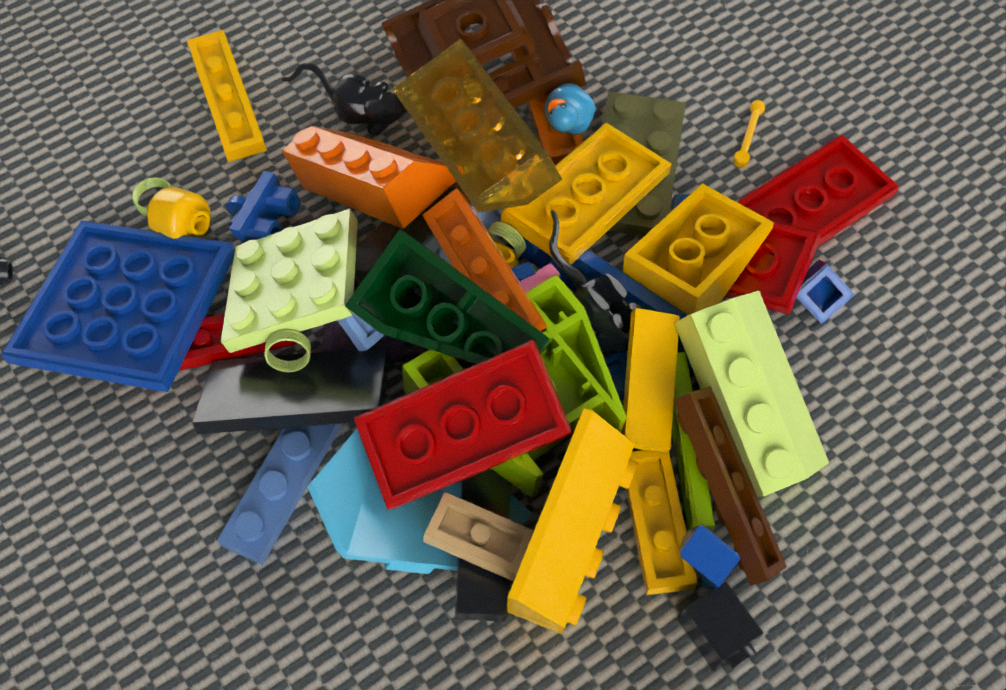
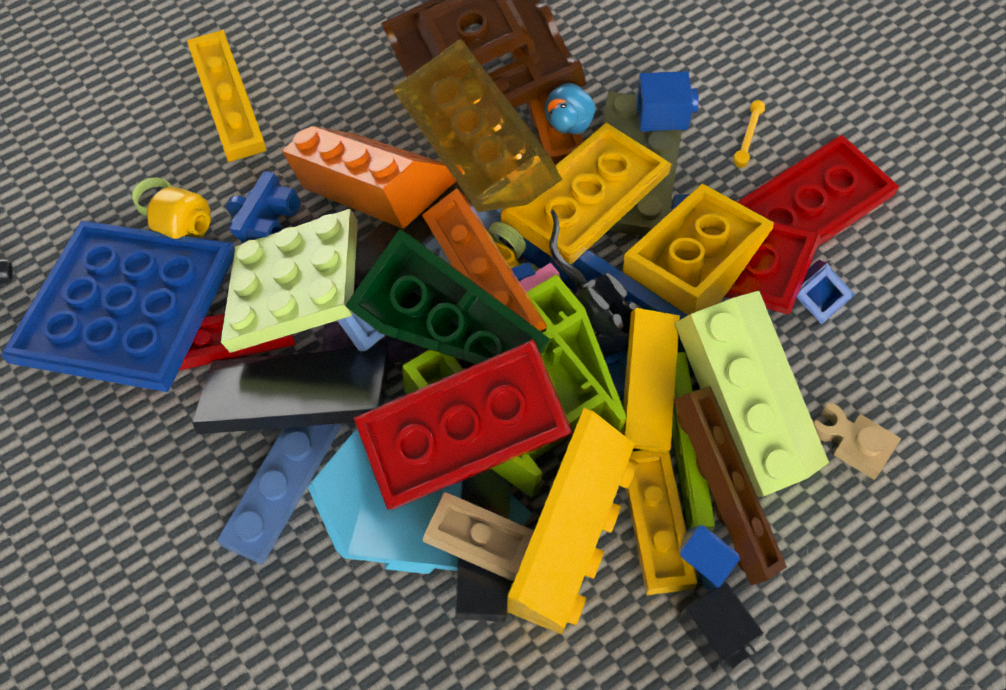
yellowish green axle [264,329,311,372] -> none
black animal [282,63,412,136] -> none
none -> blue brick [636,71,699,132]
none -> tan plate [813,402,902,480]

